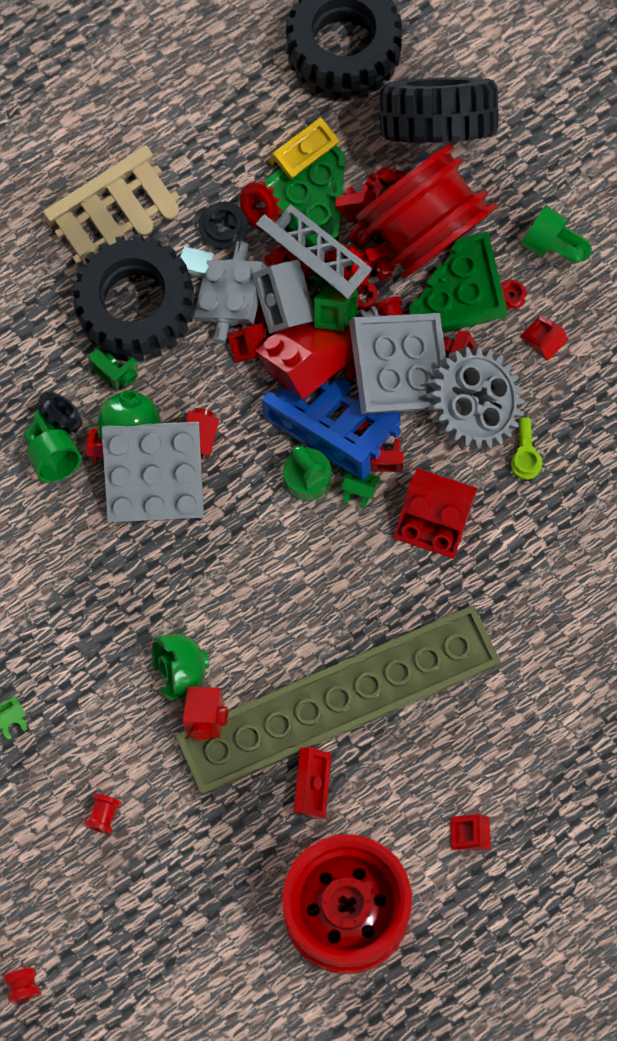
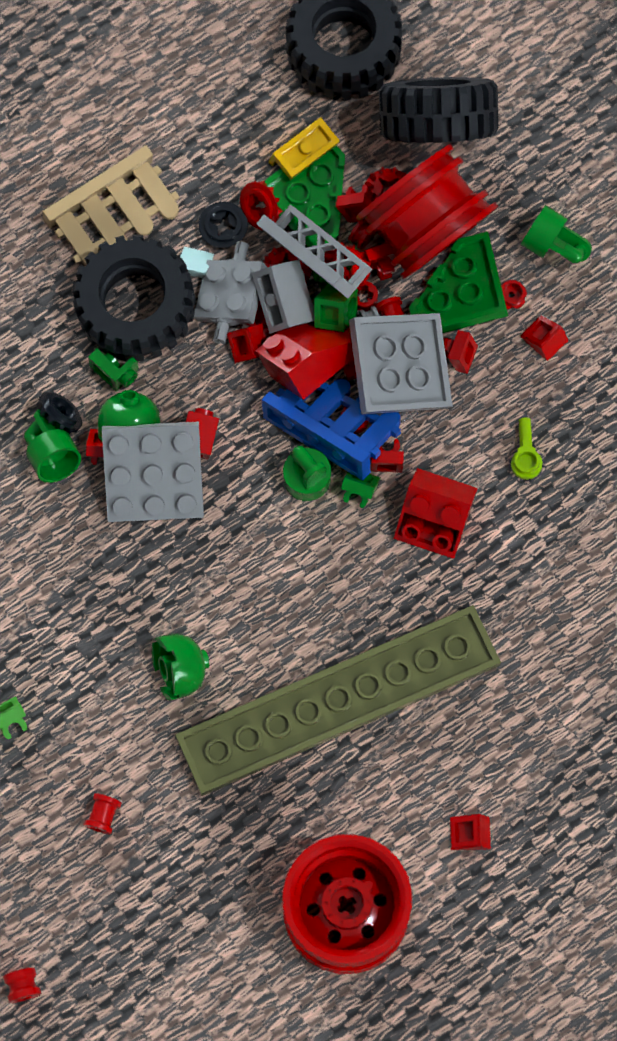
red brick [182,686,228,740] -> none
red plate [293,747,332,819] -> none
light grey gear [426,347,525,451] -> none

